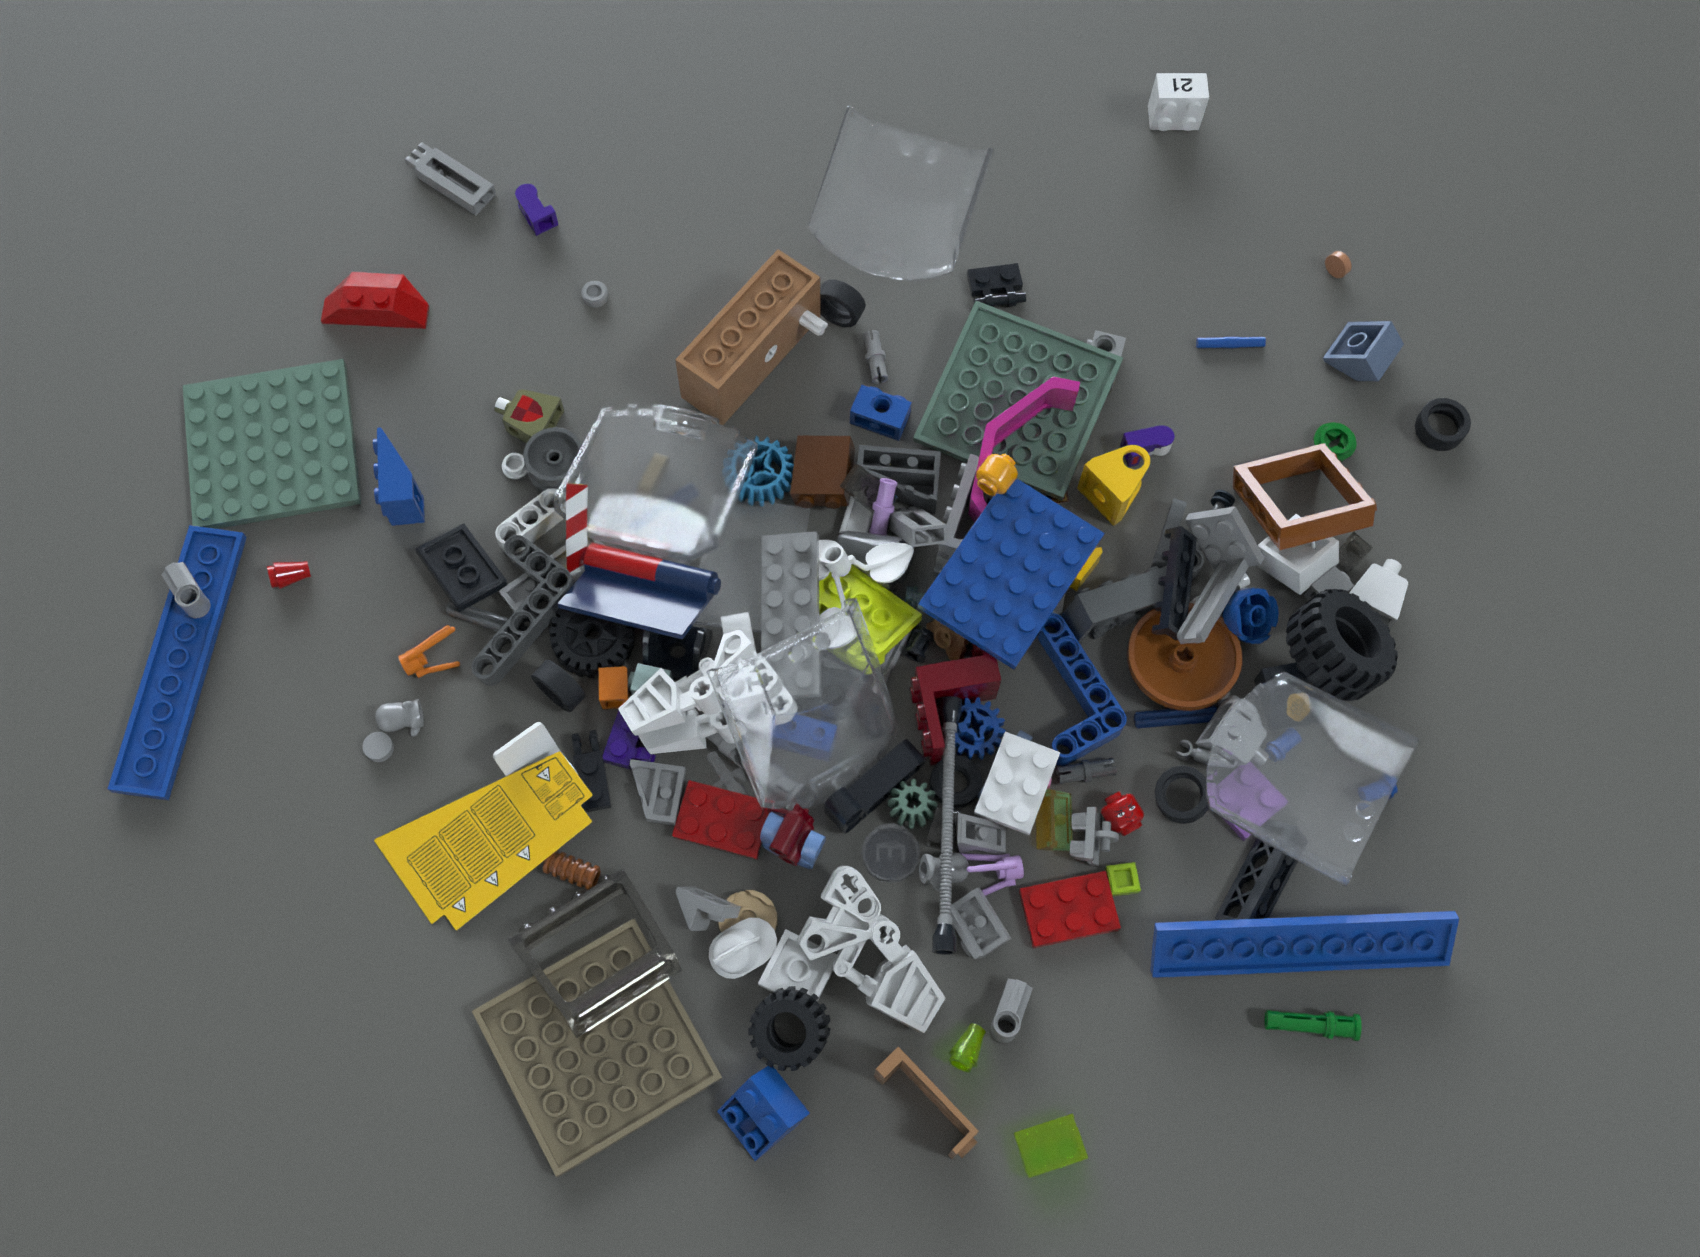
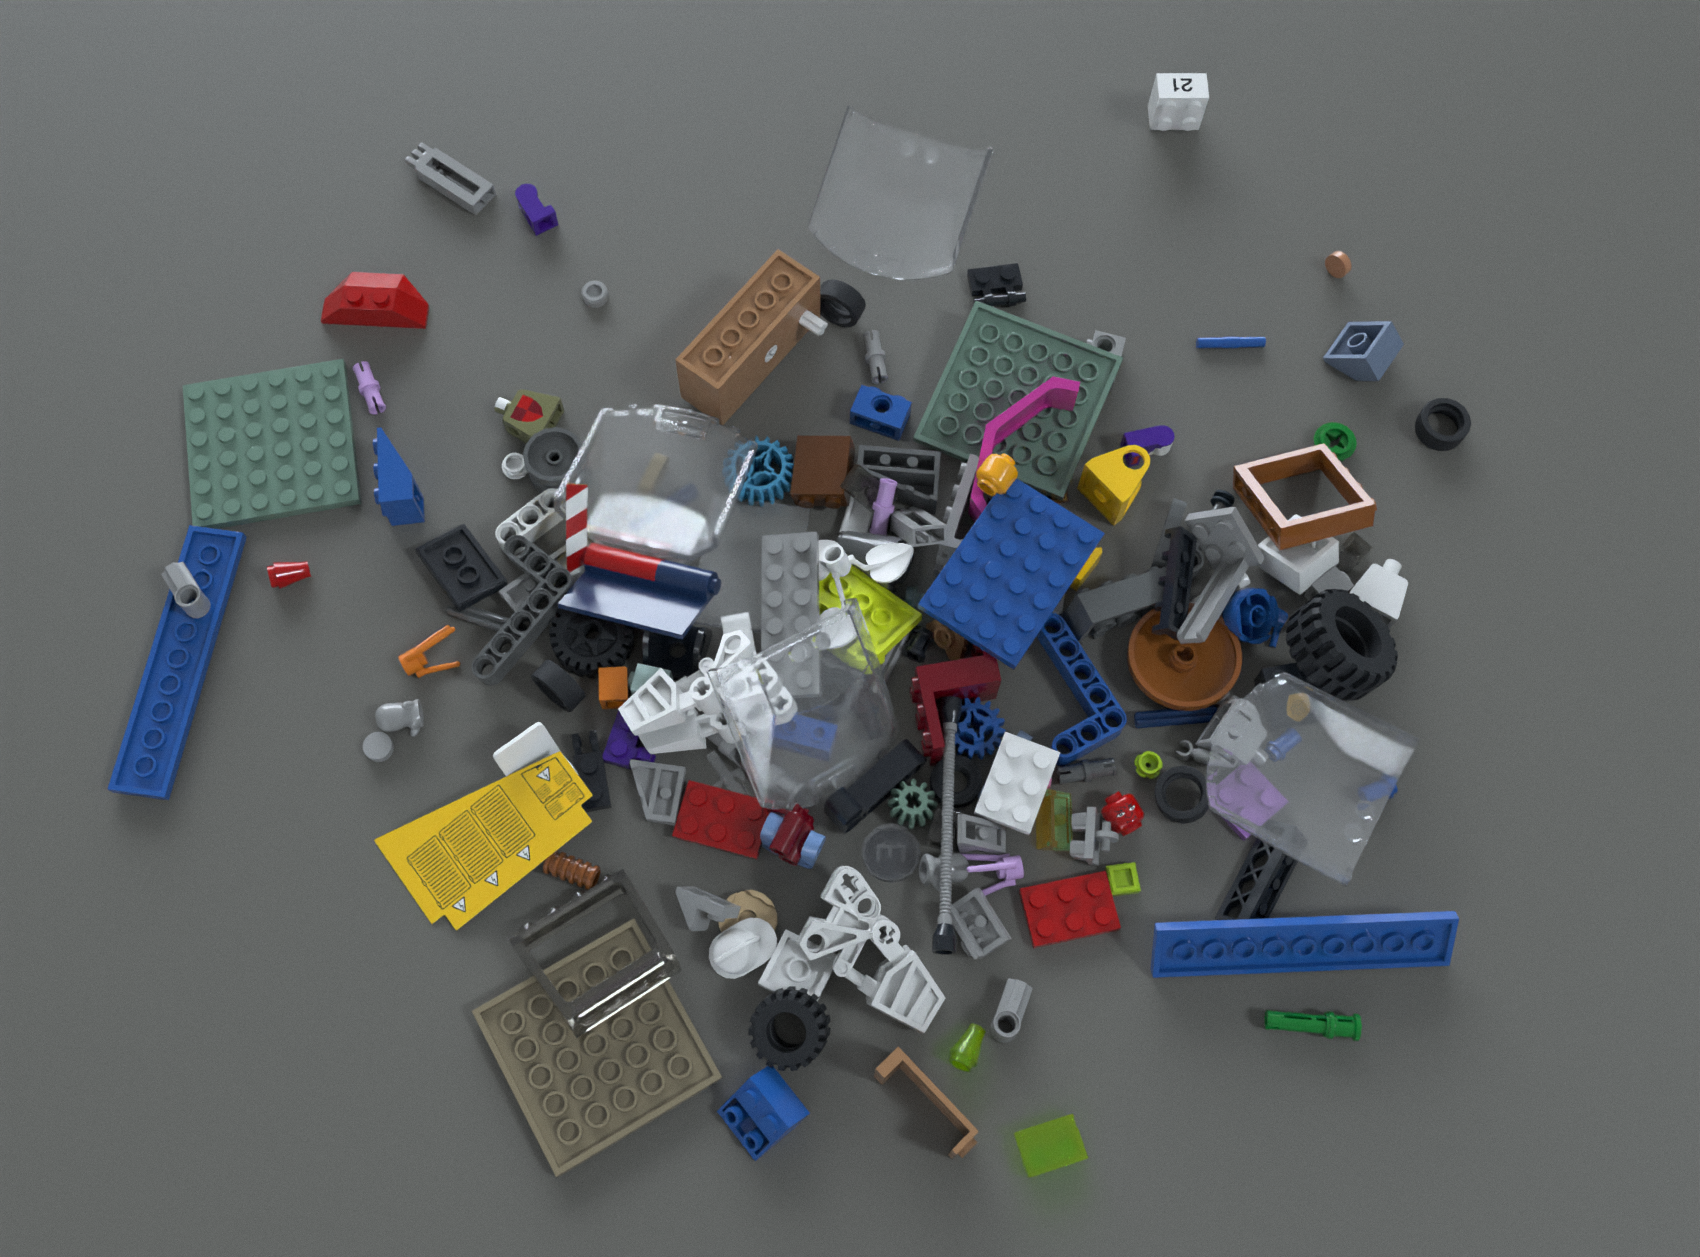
none -> lavender pin [353,361,386,415]
none -> lime plate [1134,751,1163,779]
none -> blue hand [1269,608,1288,648]

